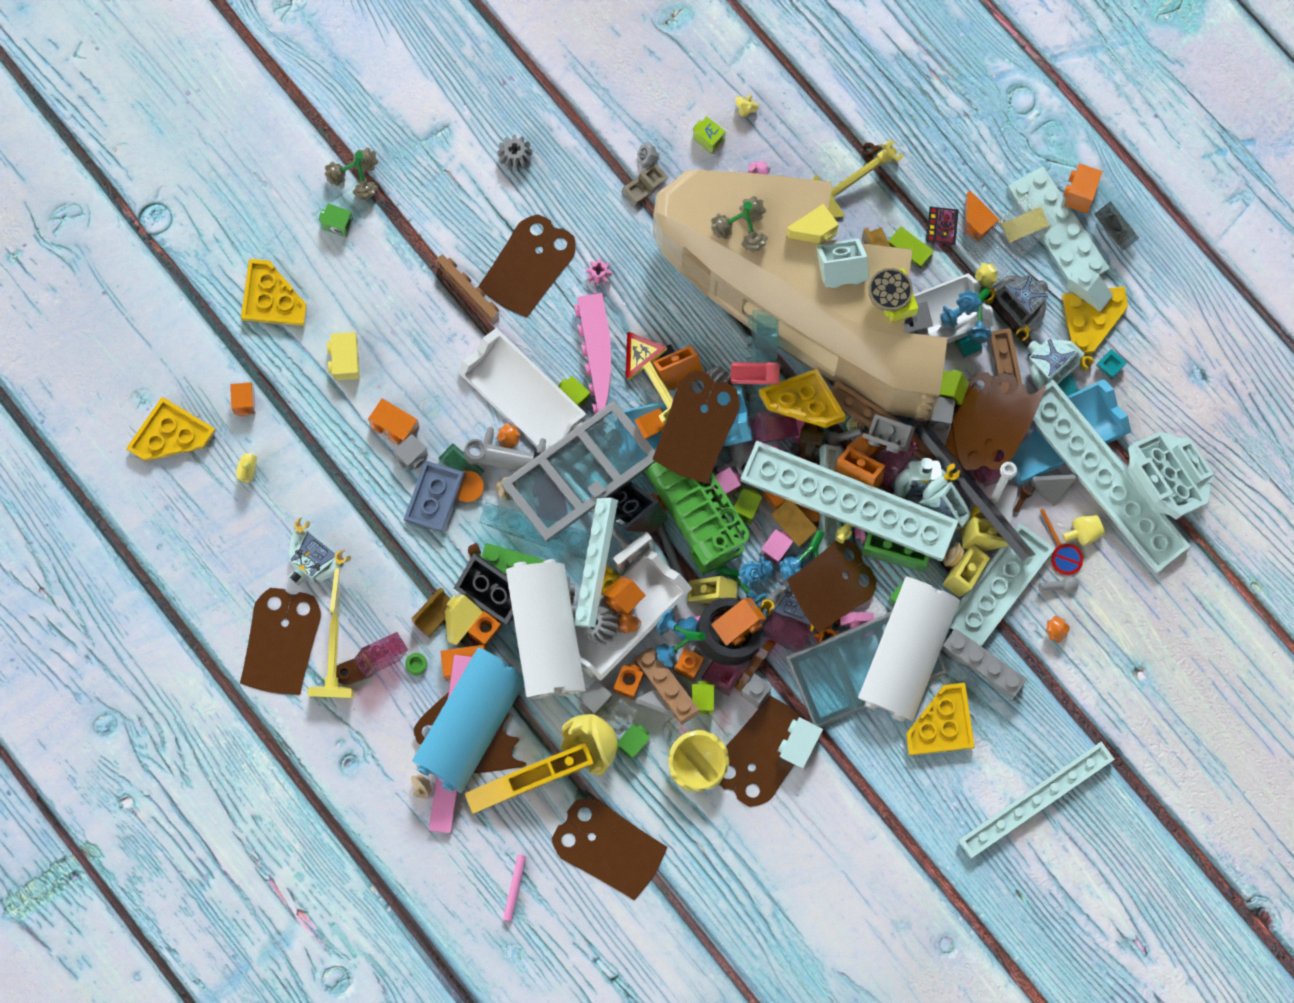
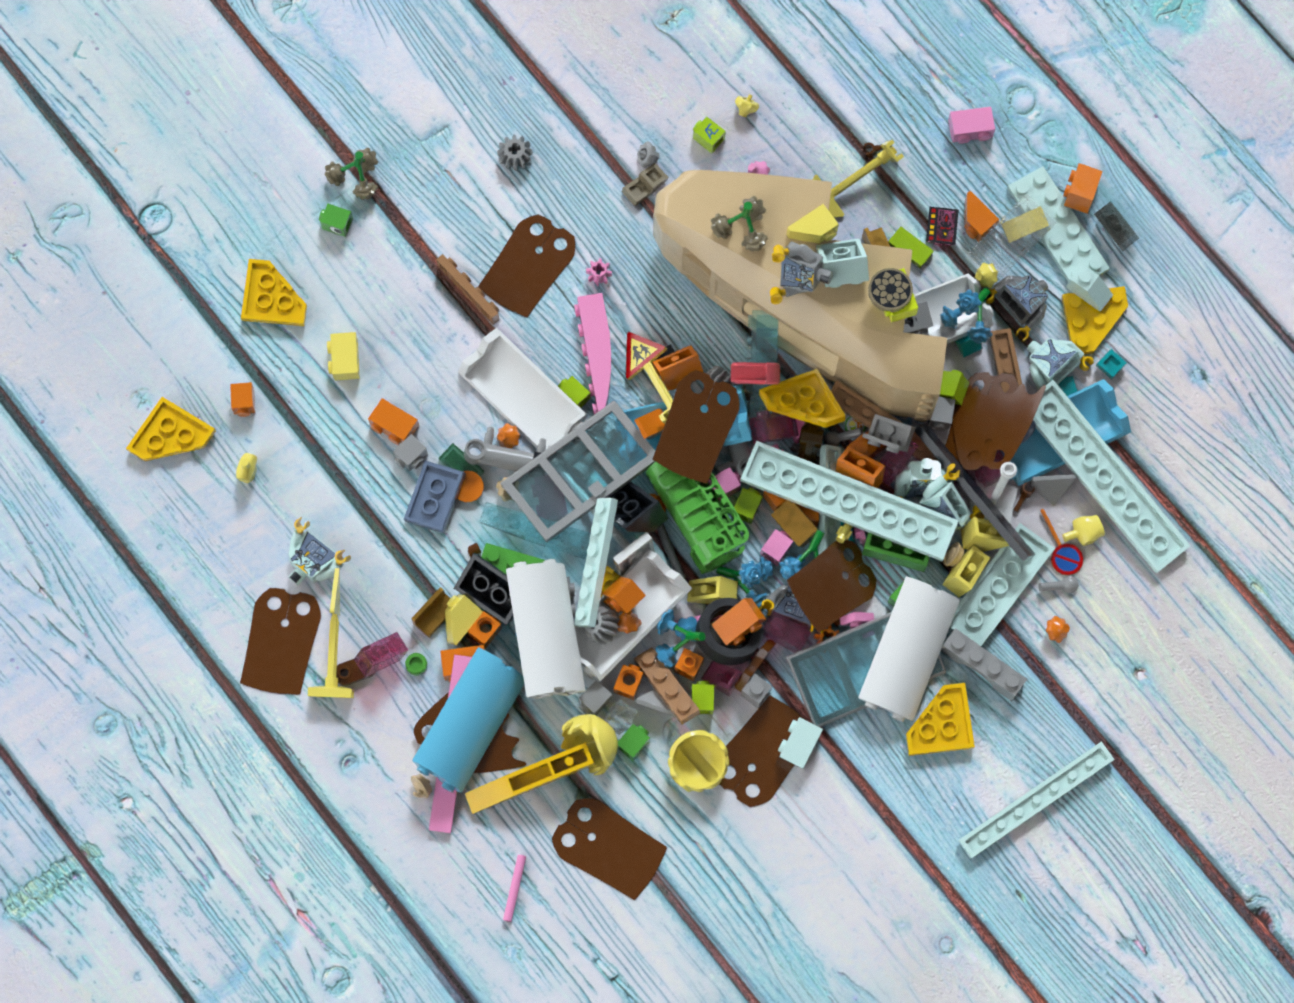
light aqua piece [1128,431,1214,520] -> none
none -> torso [770,241,833,305]
none -> bright pink brick [948,107,995,144]

